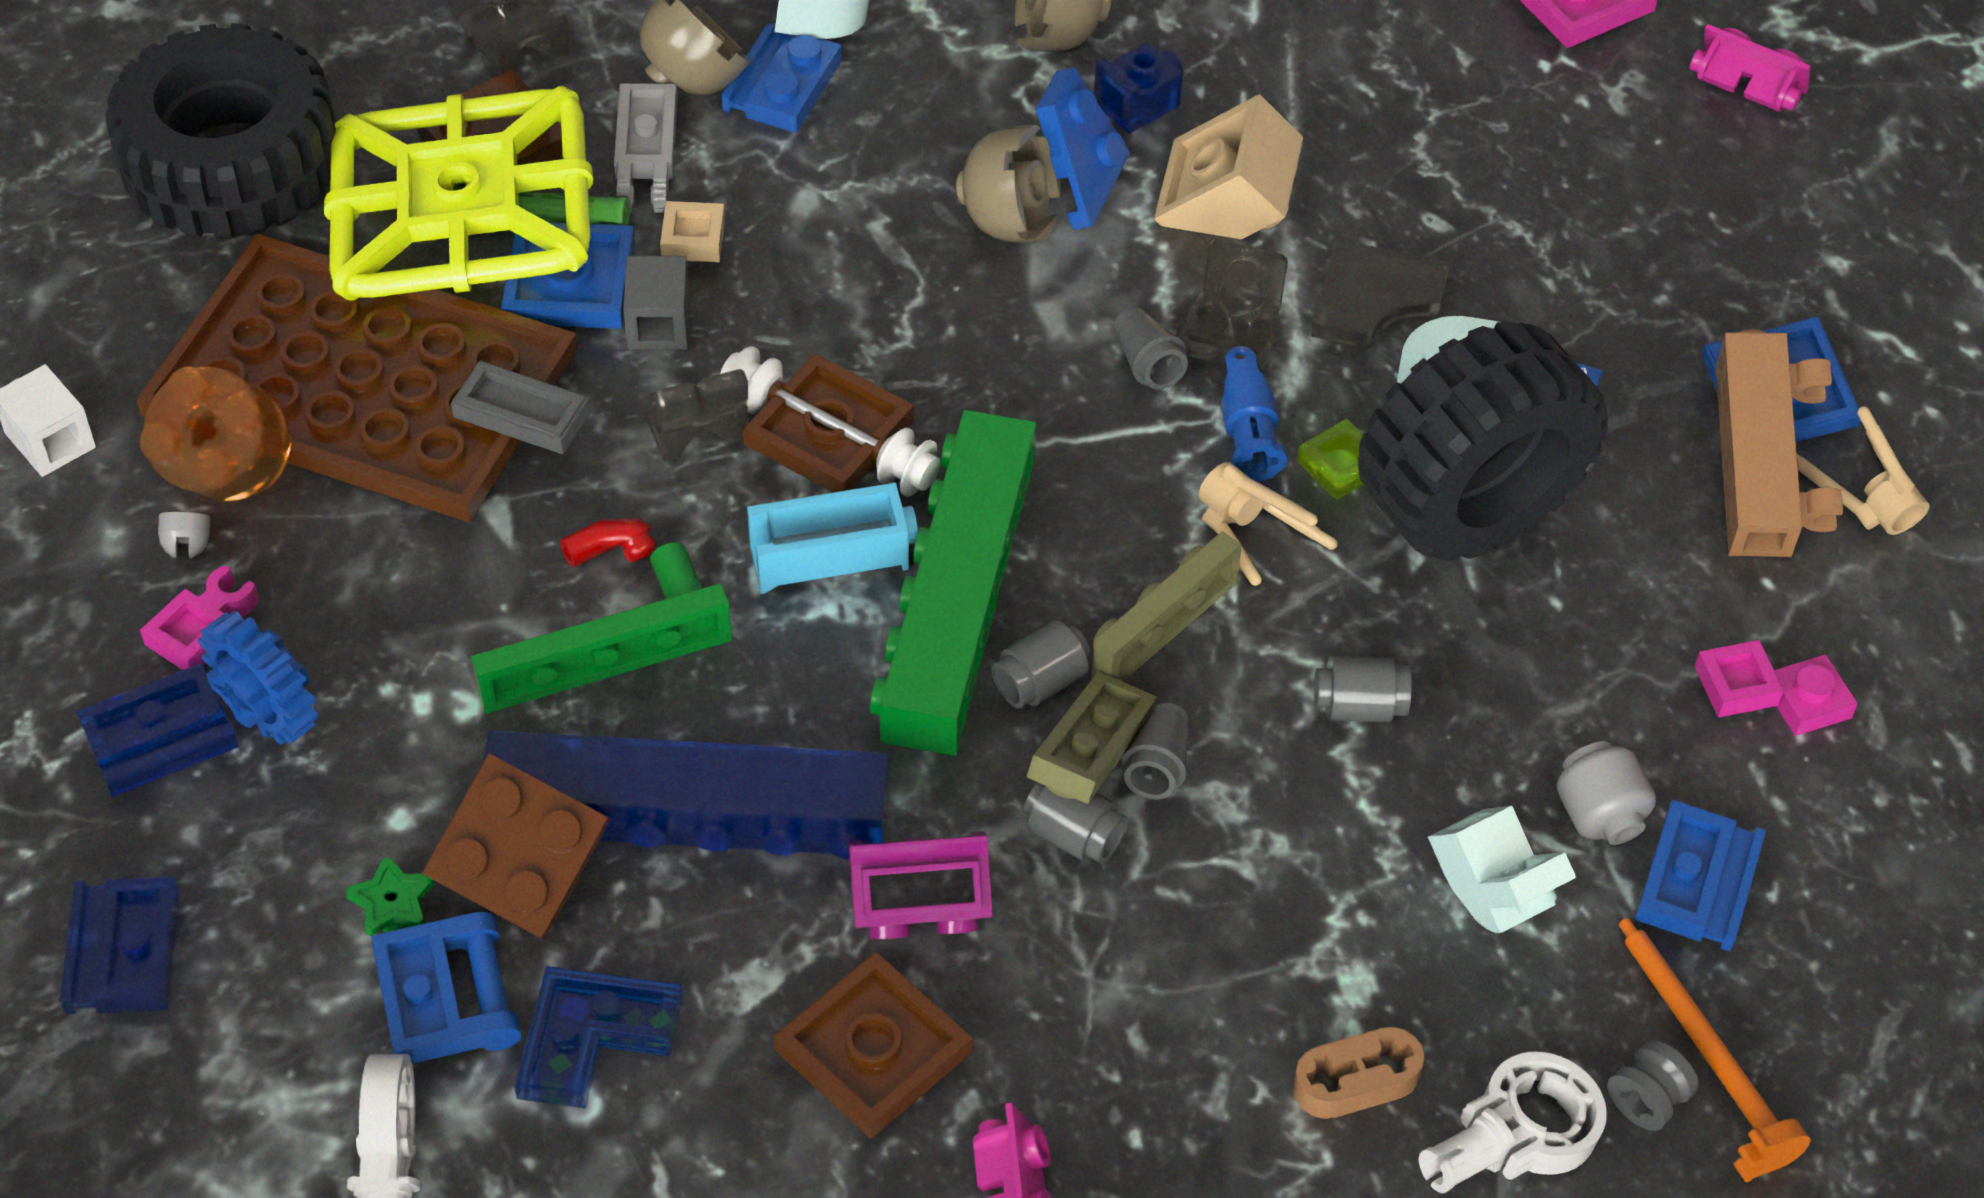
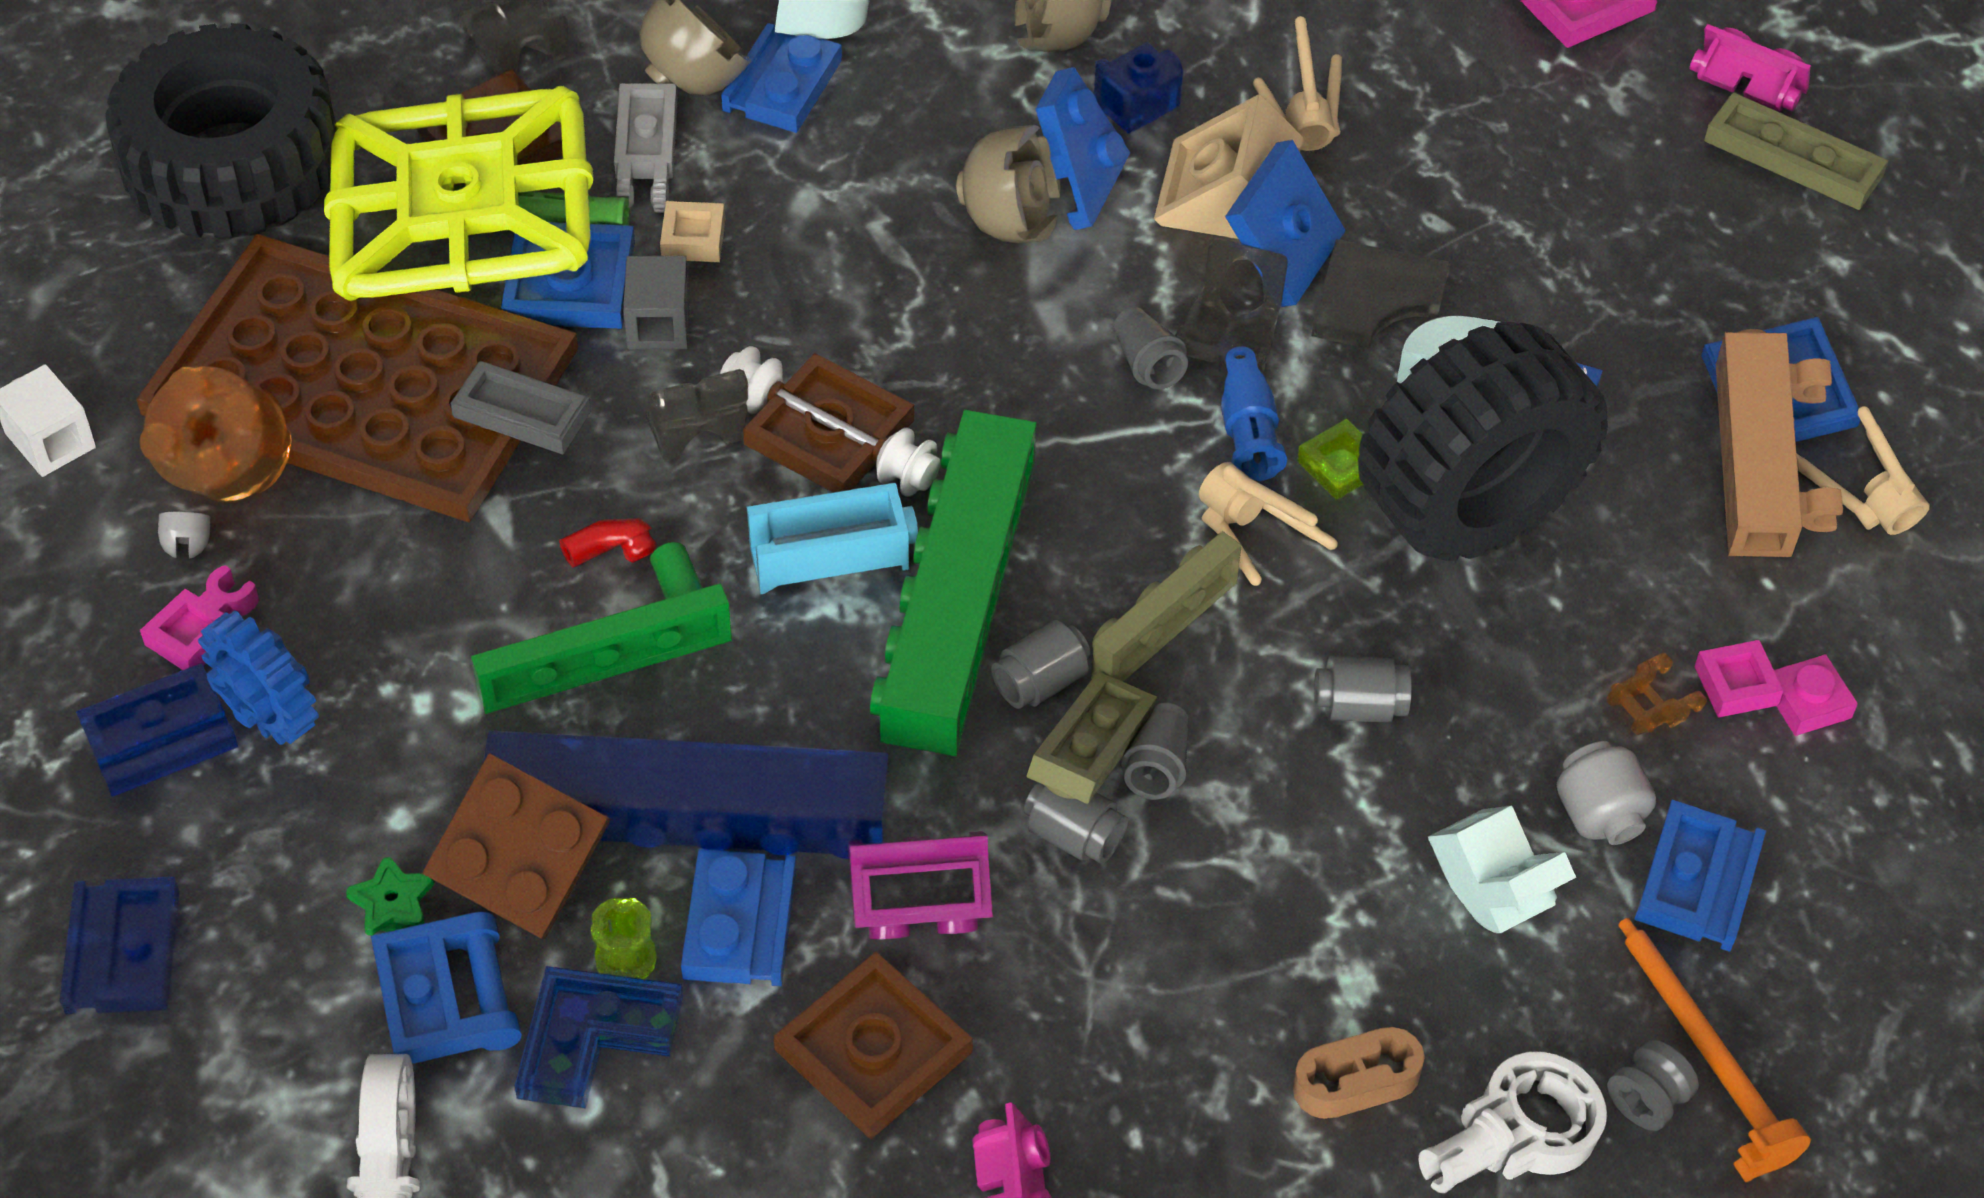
none -> clear neon green bush [591,898,657,986]
none -> blue plate [681,849,797,987]
none -> blue plate [1225,140,1346,307]
none -> tan plant [1253,16,1342,151]
none -> clear orange piece [1607,653,1707,735]
none -> olive plate [1704,92,1889,211]

